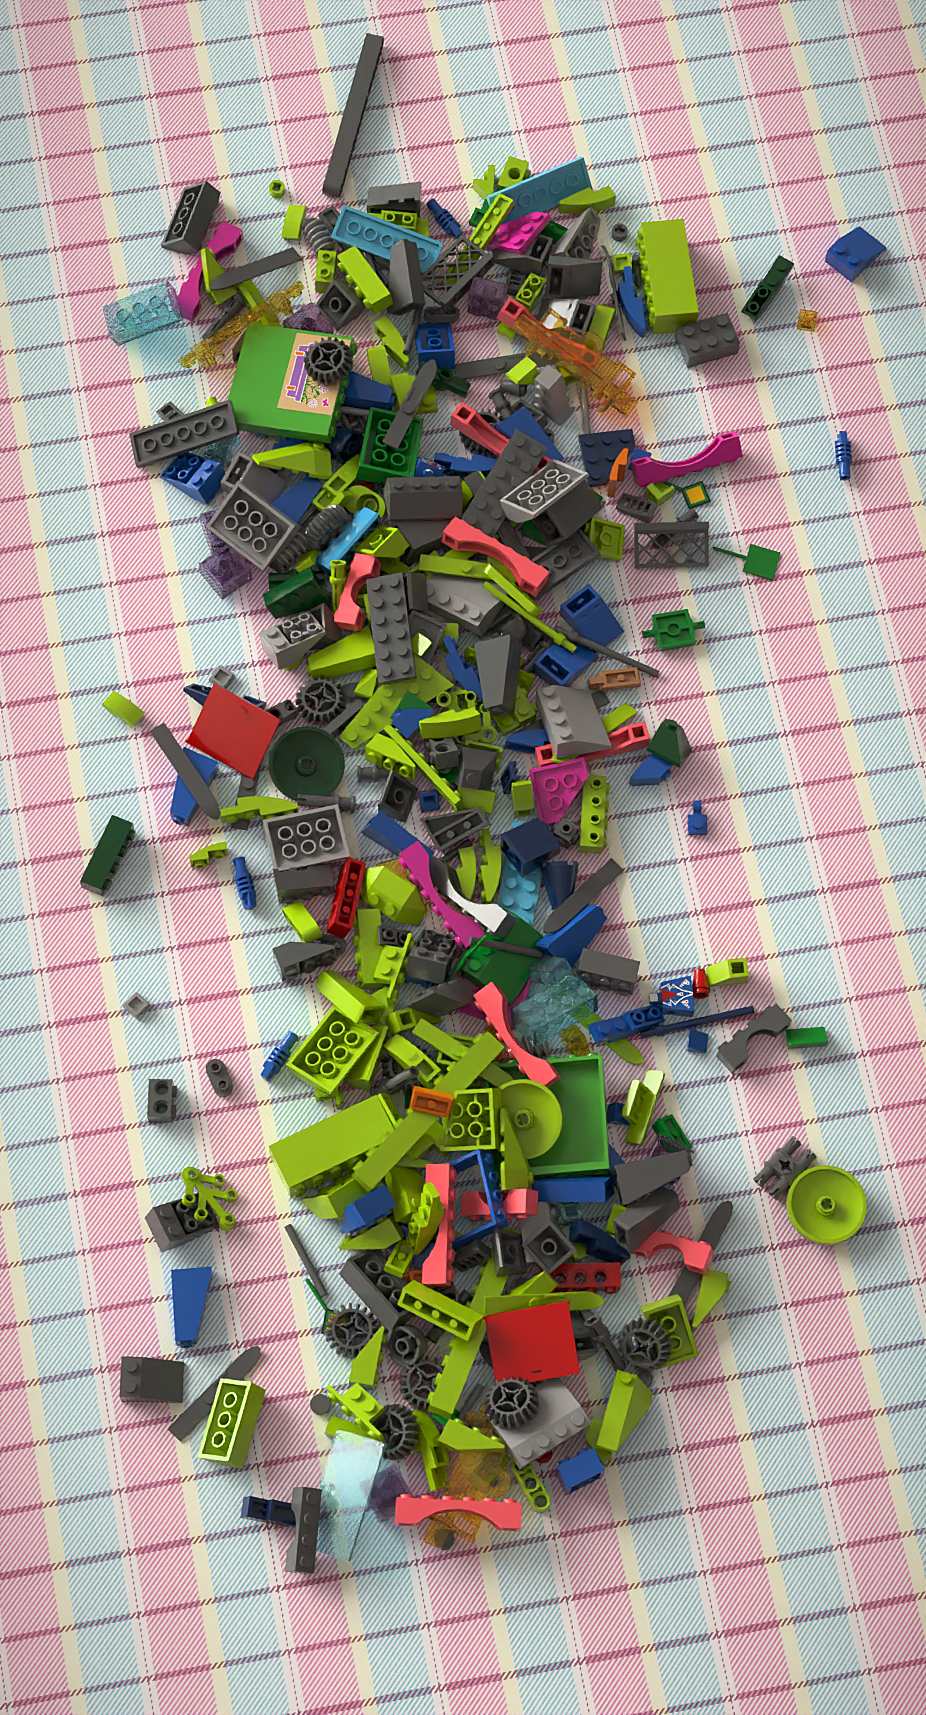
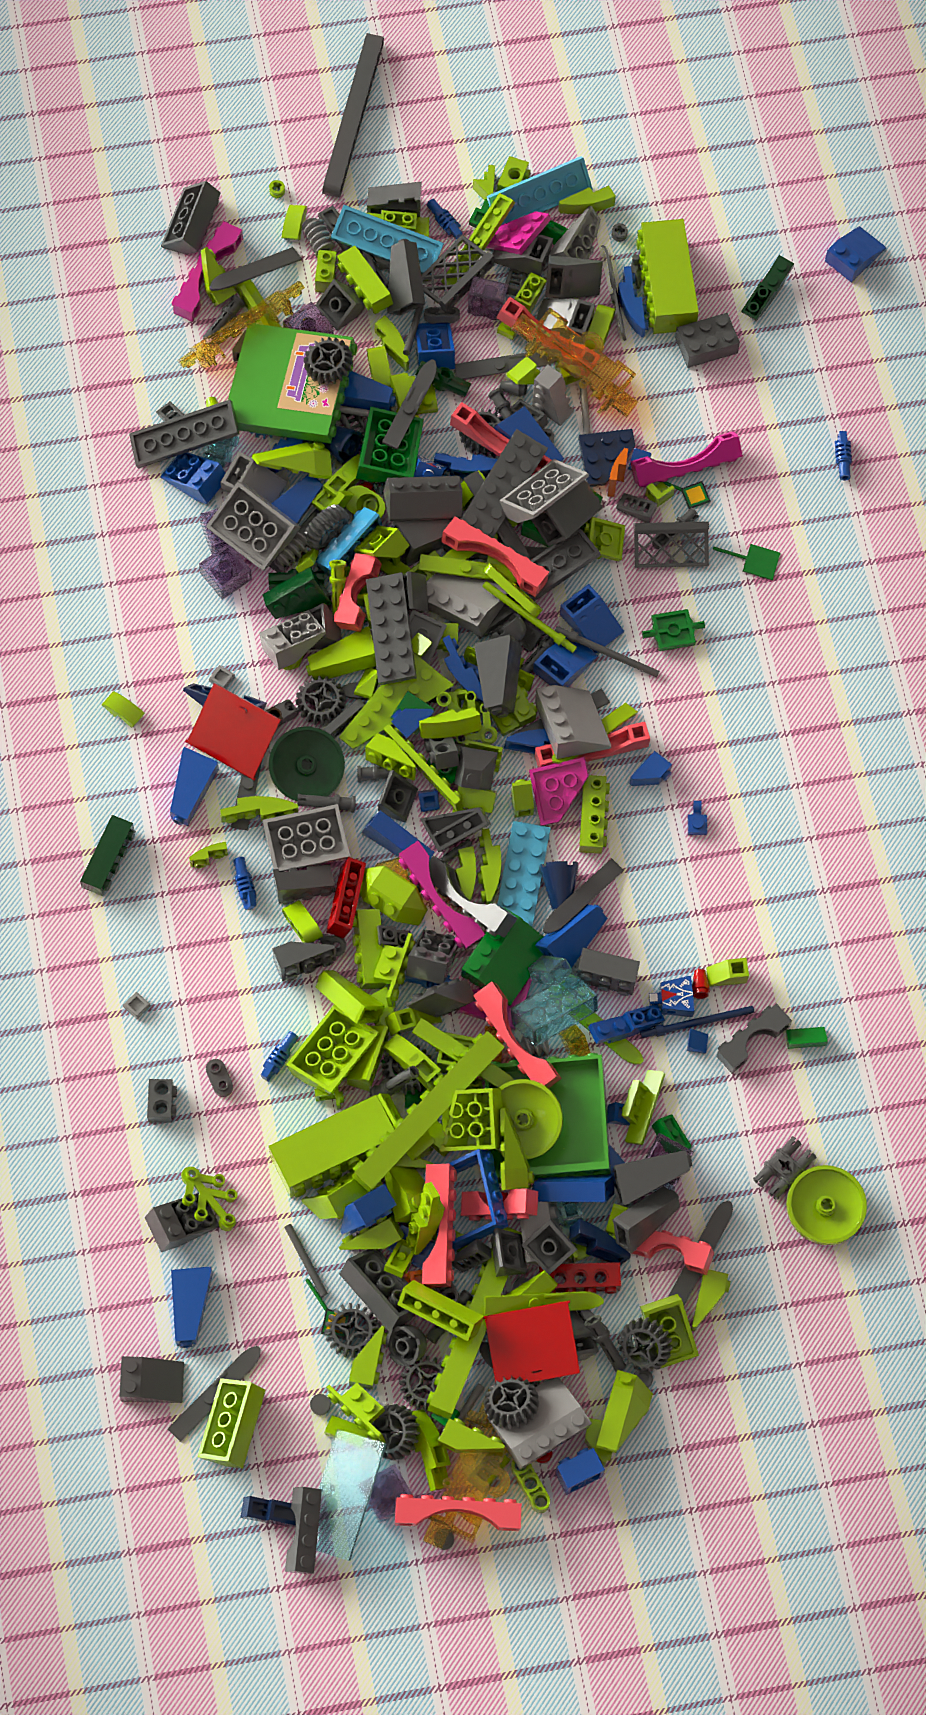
clear light blue brick [102,280,184,346] -> none
dark grey piece [150,722,220,820] -> none
orange slope [410,1086,454,1118] -> none
green piece [445,935,487,982] -> none
dark grey bar [468,936,542,958] -> none
dark blue tile [500,761,520,794] -> none
dark blue slope [500,817,561,878] -> none
dark grey brick [551,817,580,850] -> none
medium nougat hinge [587,667,641,691] -> none
lime plate [612,253,632,274] -> none
dark green slope [646,718,692,767] -> none
clear yellow slope [797,309,818,332] -> none

